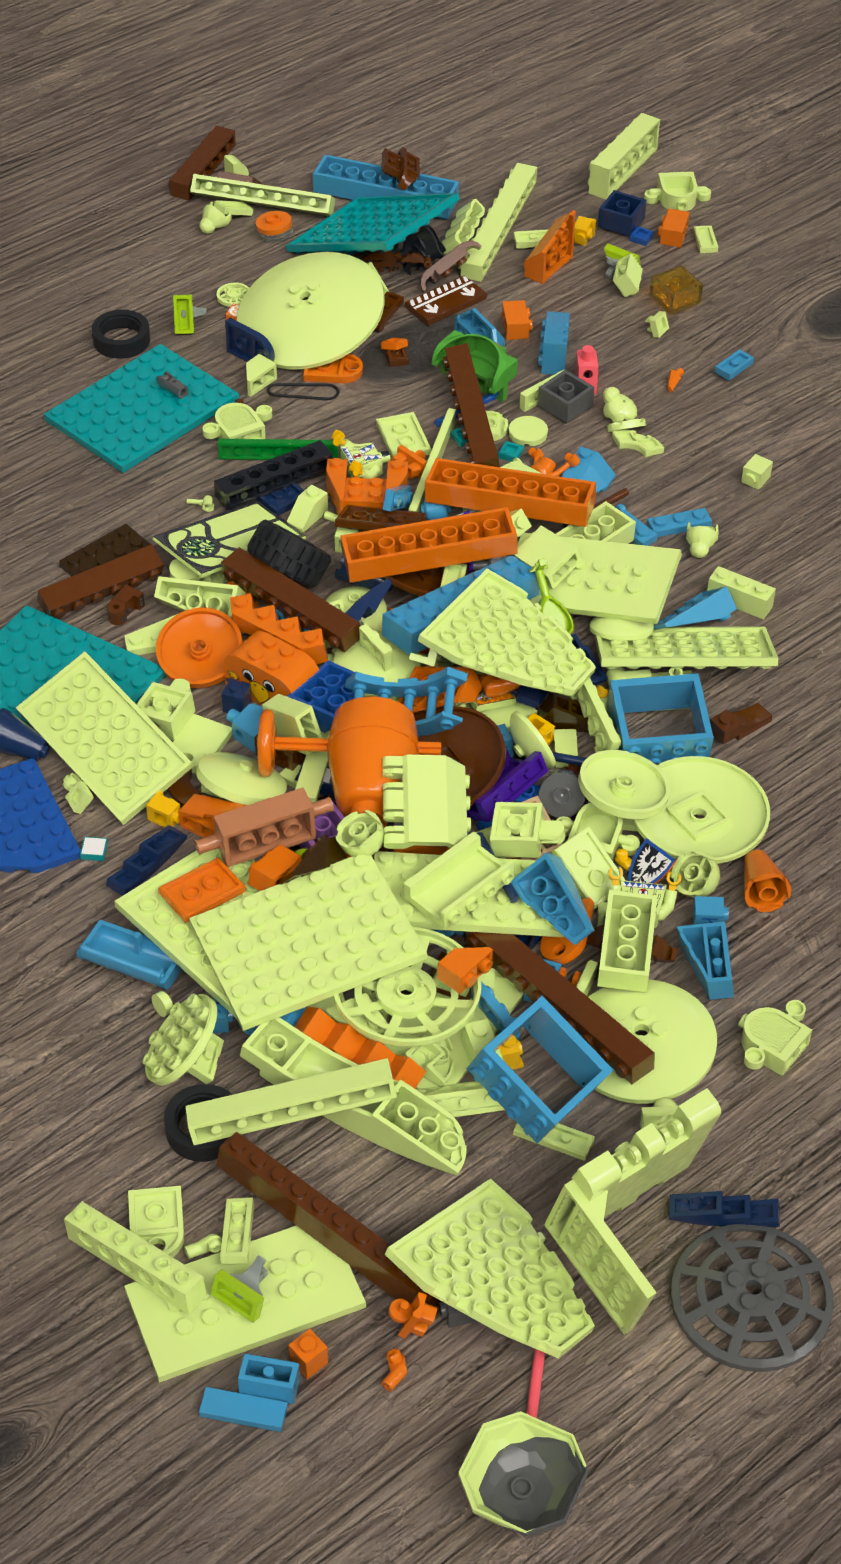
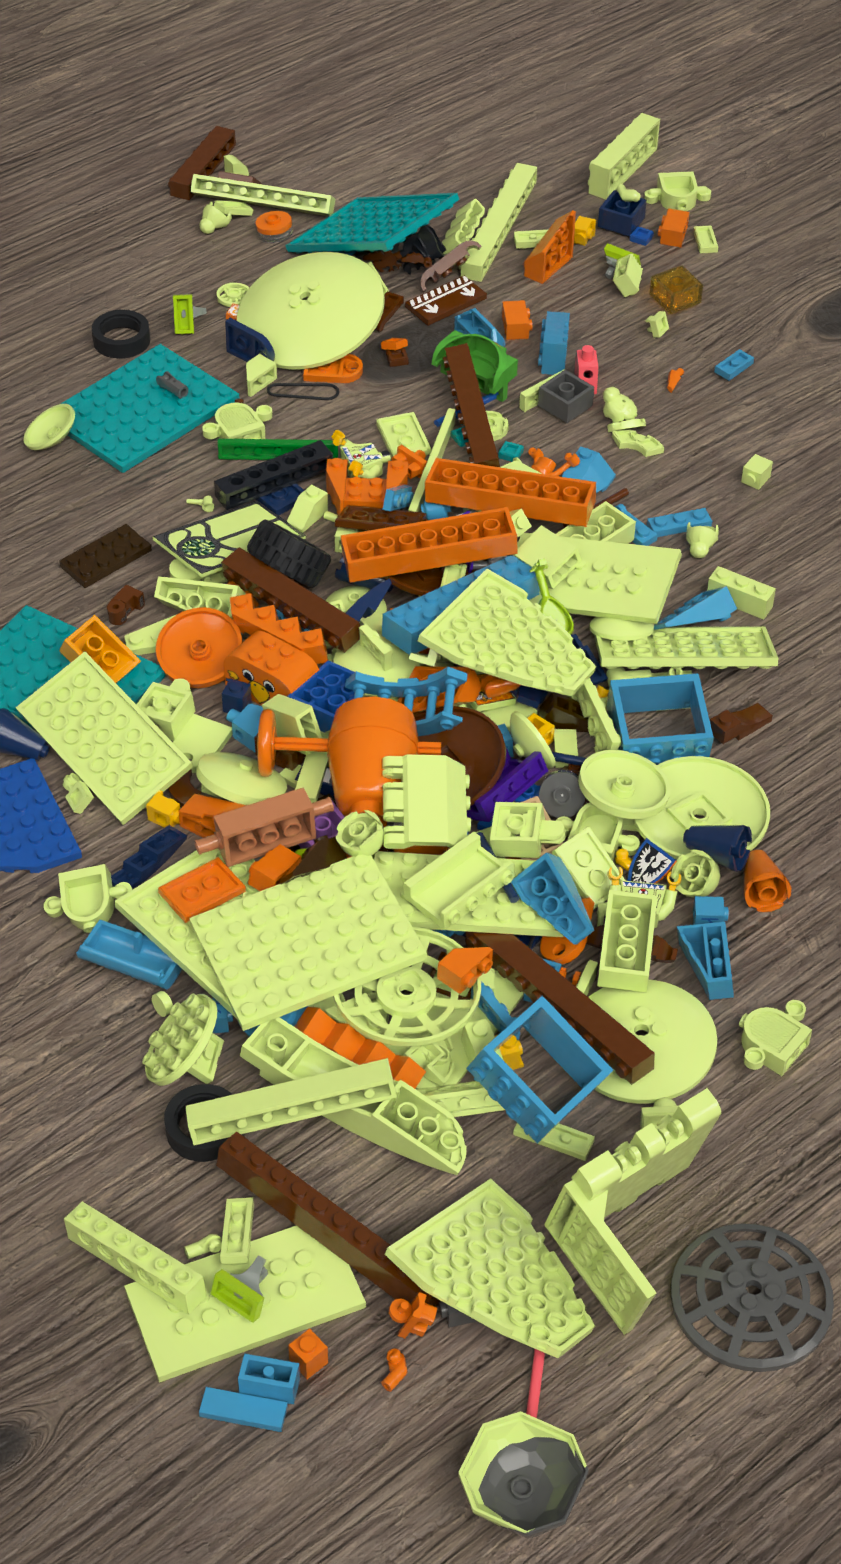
reddish brown brick [37,544,164,619] -> none
tile [80,837,108,861] -> none
yellowish green tile [128,1186,184,1257] -> none
dark azure brick [313,154,459,219] -> none
reddish brown plate [382,147,420,190] -> none
yellowish green tile [509,416,548,447] -> none
dark blue slope [669,1191,780,1227] -> none
none -> yellowish green dish [24,404,75,450]
none -> yellowish green piece [44,864,133,933]
none -> light orange slope [59,615,141,683]
none -> yellowish green arm [616,184,641,202]
none -> dark blue cone [683,825,752,872]

